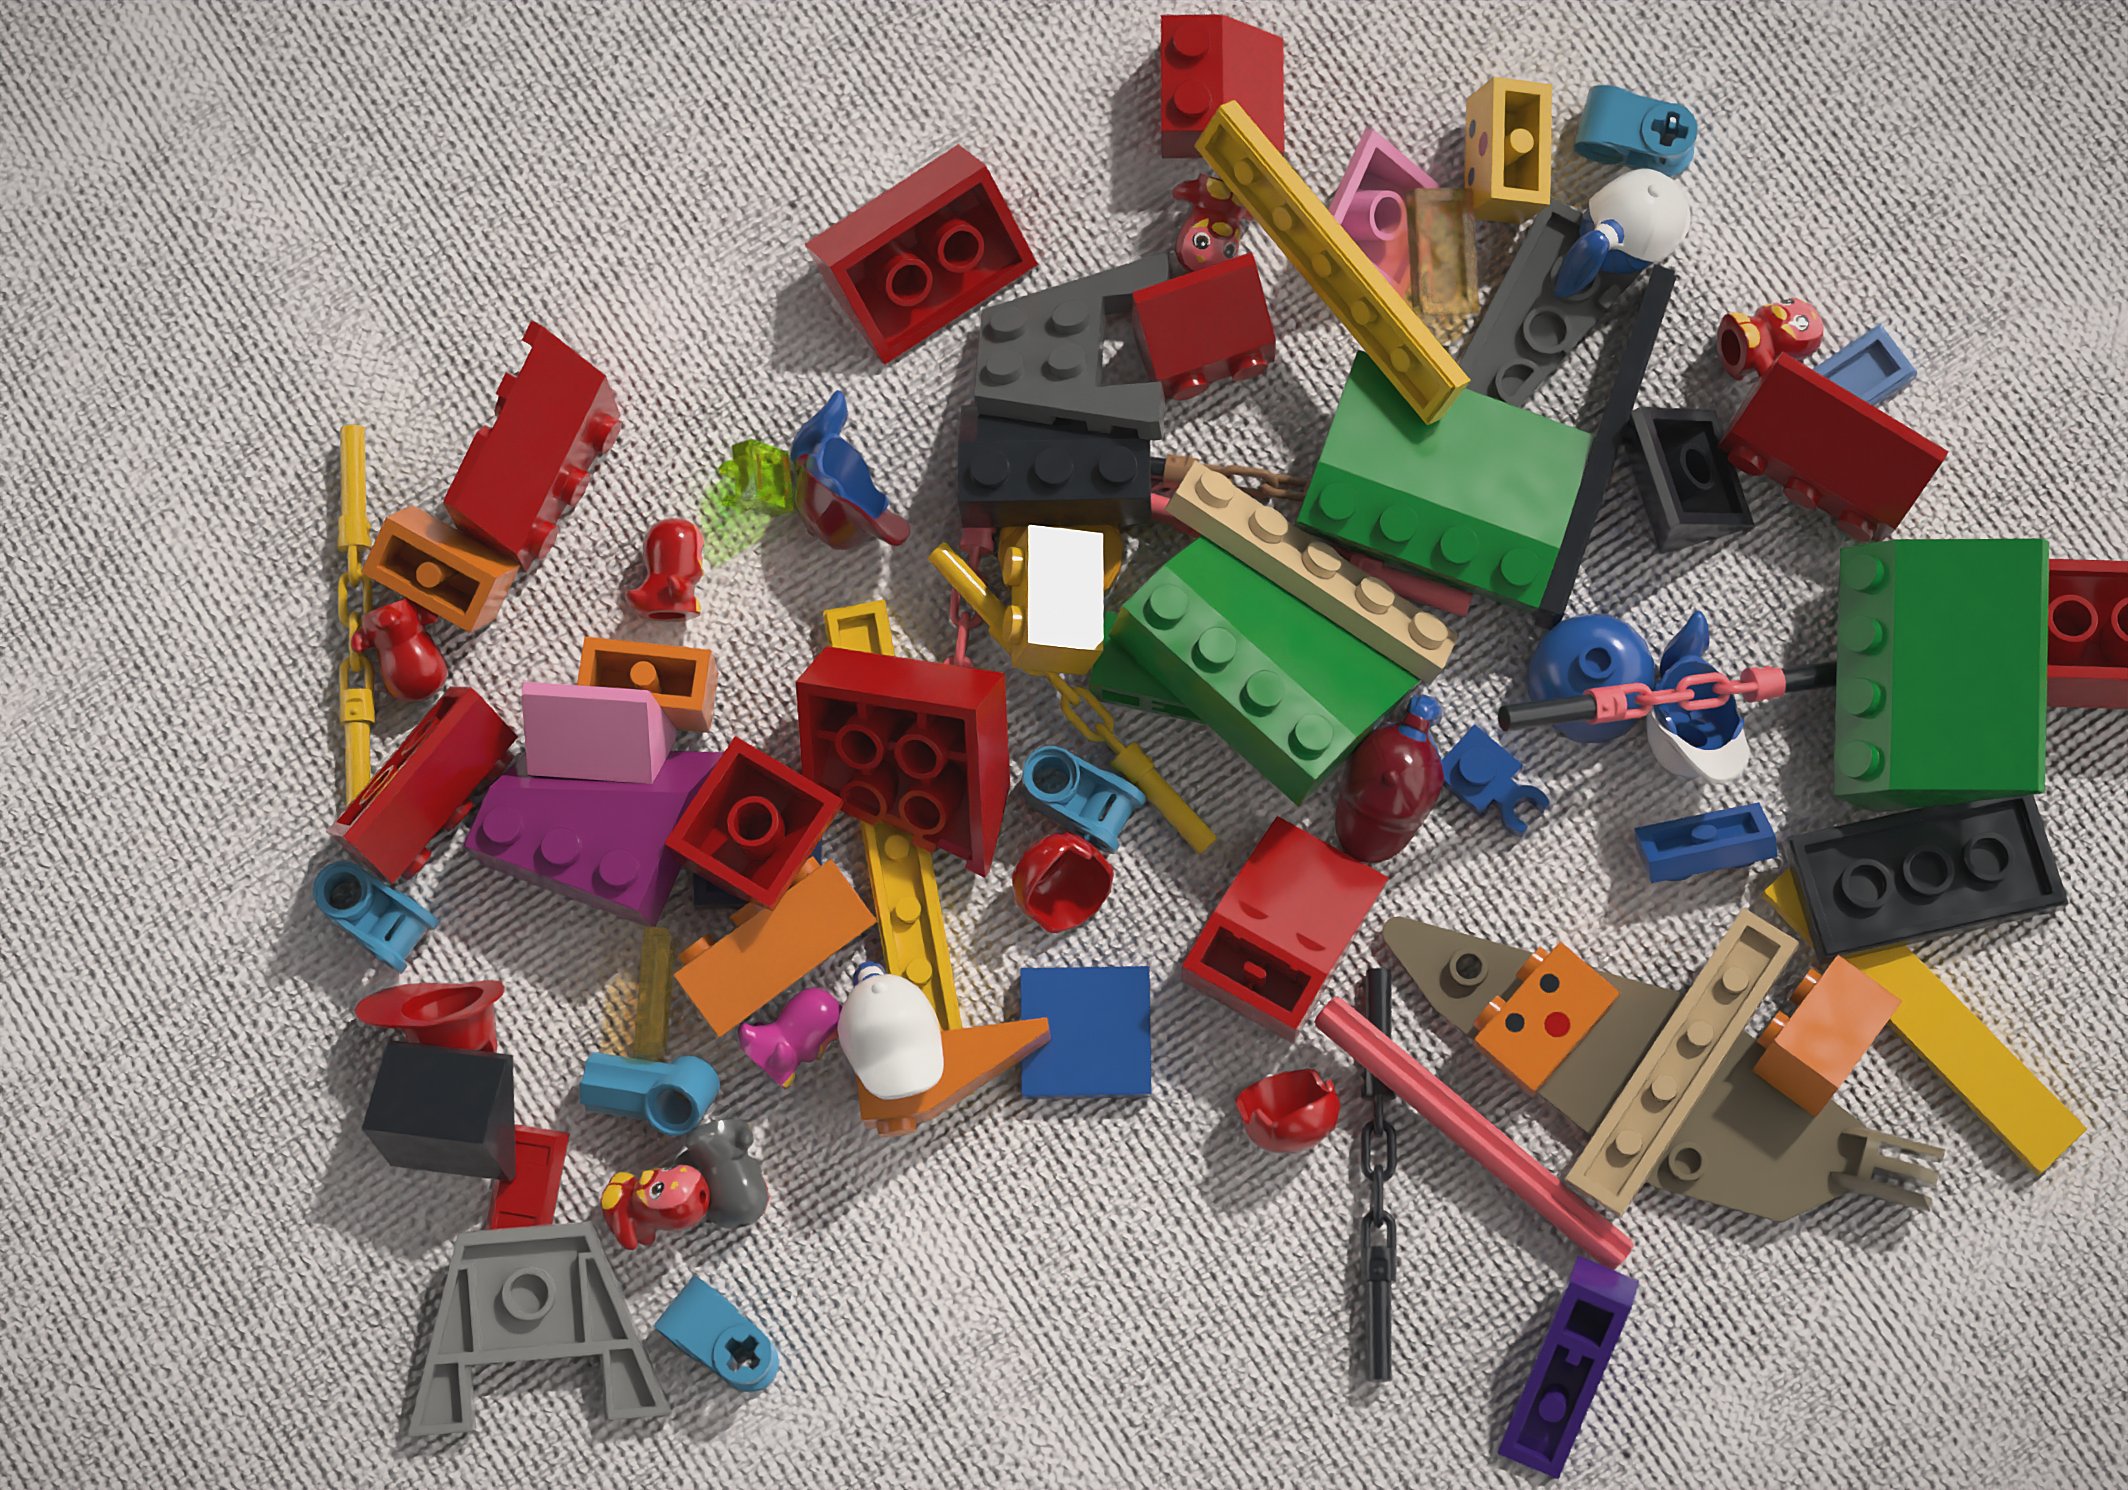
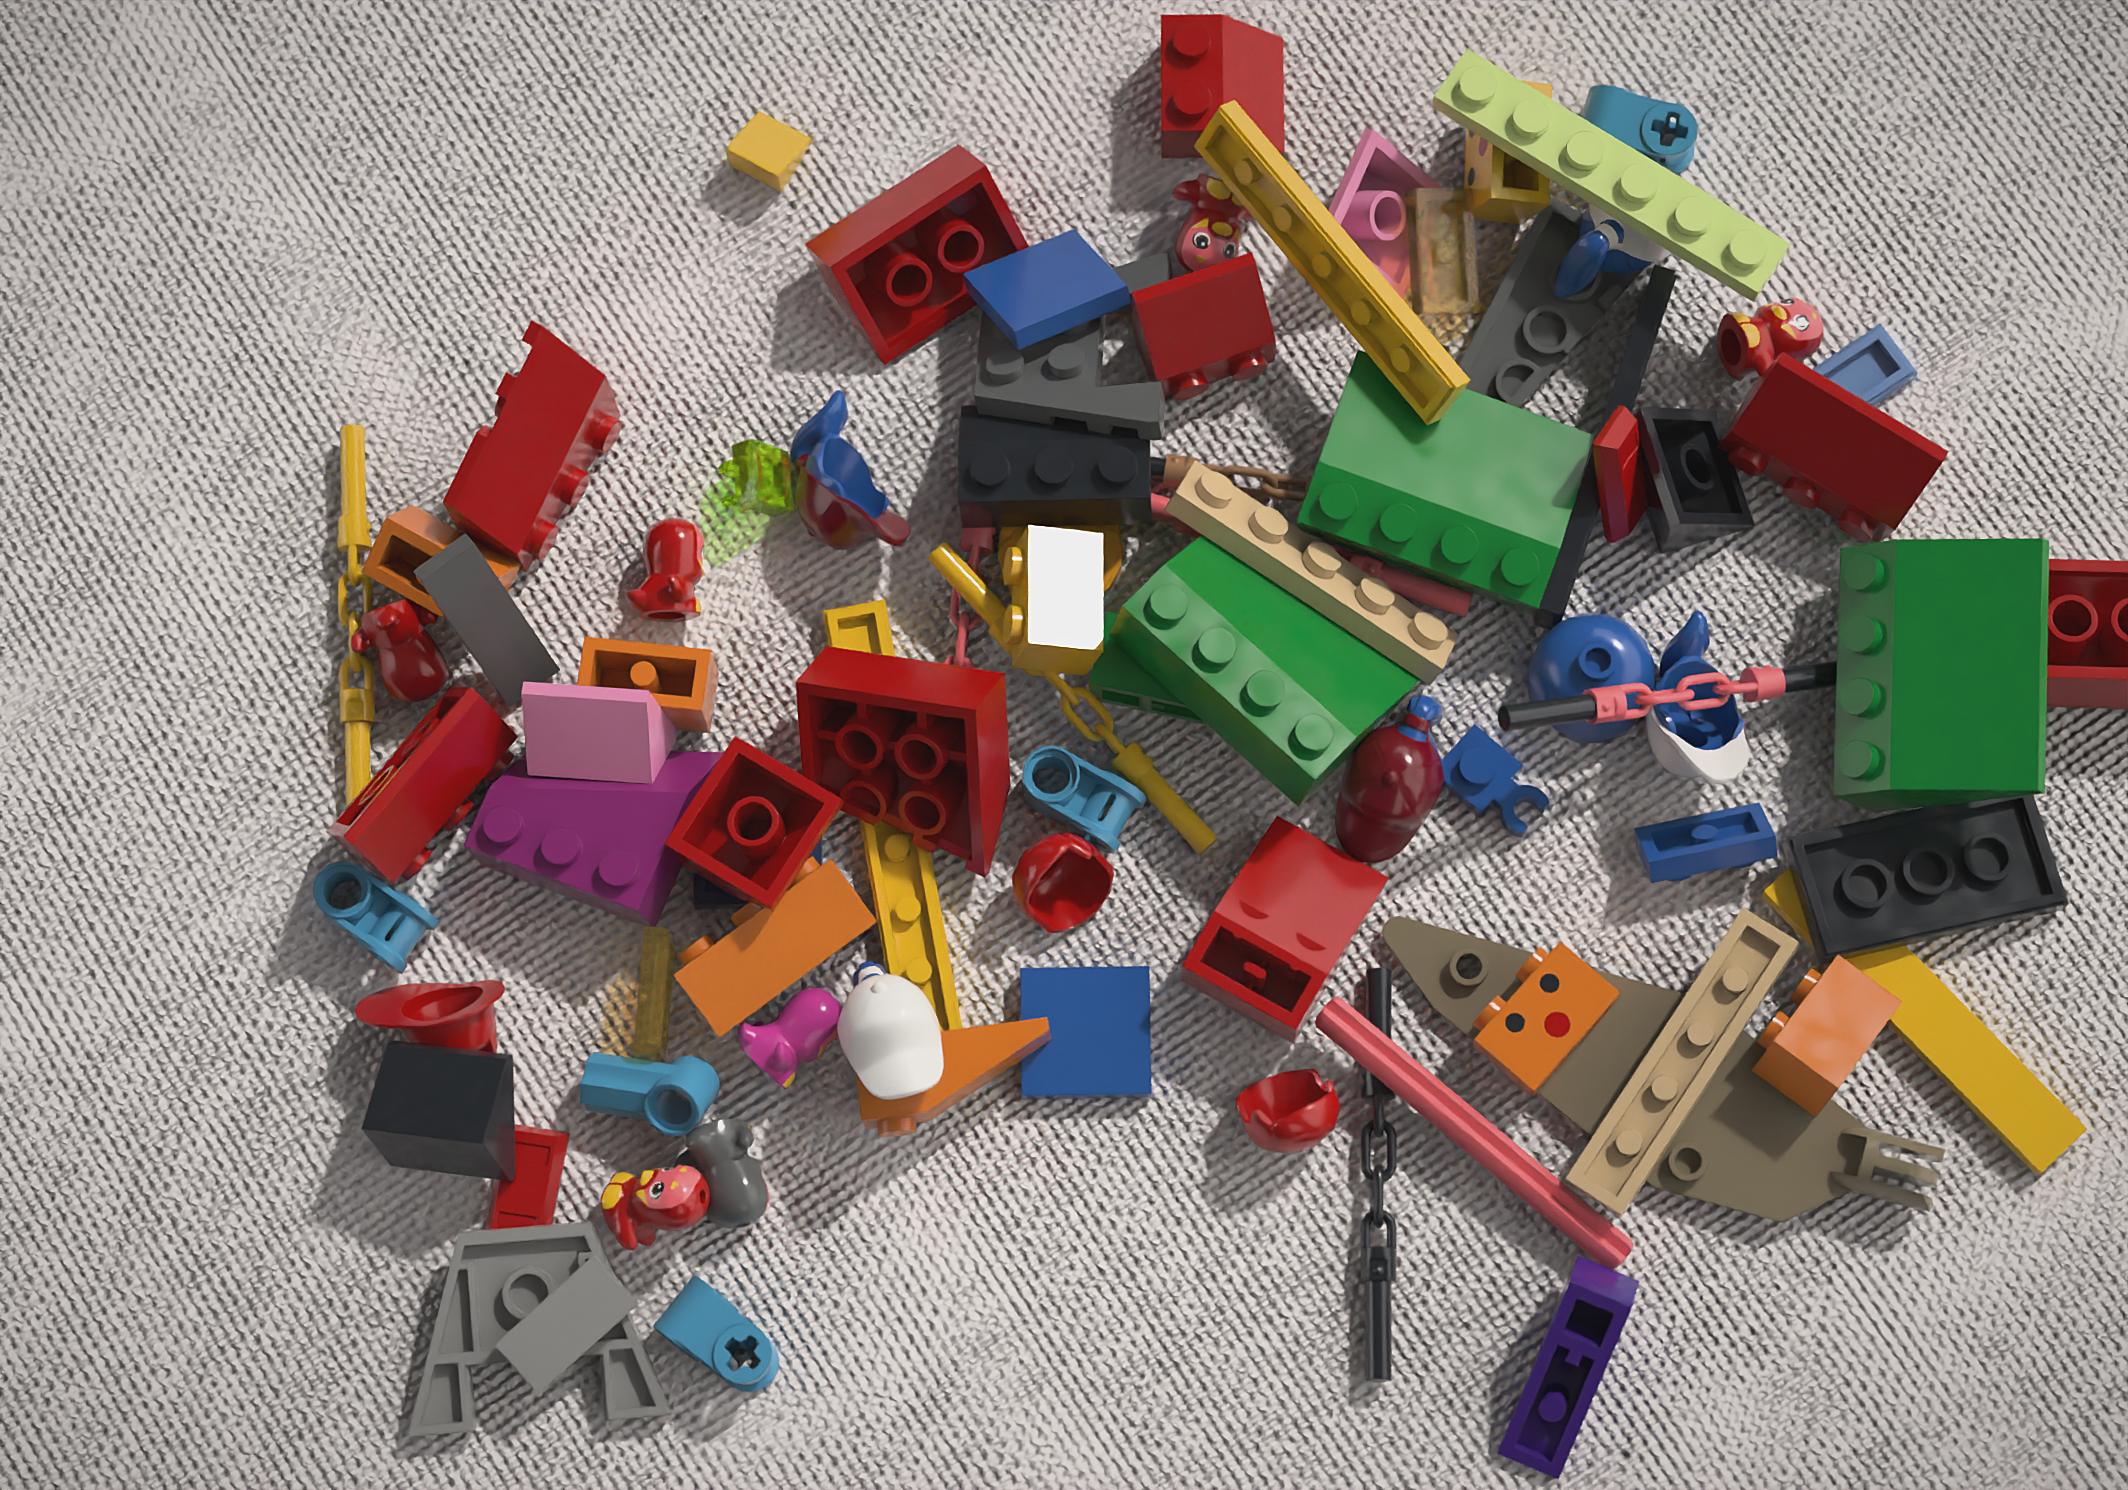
none -> dark grey tile [413,533,560,707]
none -> light grey tile [495,1254,639,1394]
none -> yellow slope [725,111,813,192]
none -> blue tile [963,229,1131,350]
none -> yellowish green plate [1431,49,1790,302]
none -> red tile [1592,405,1648,544]

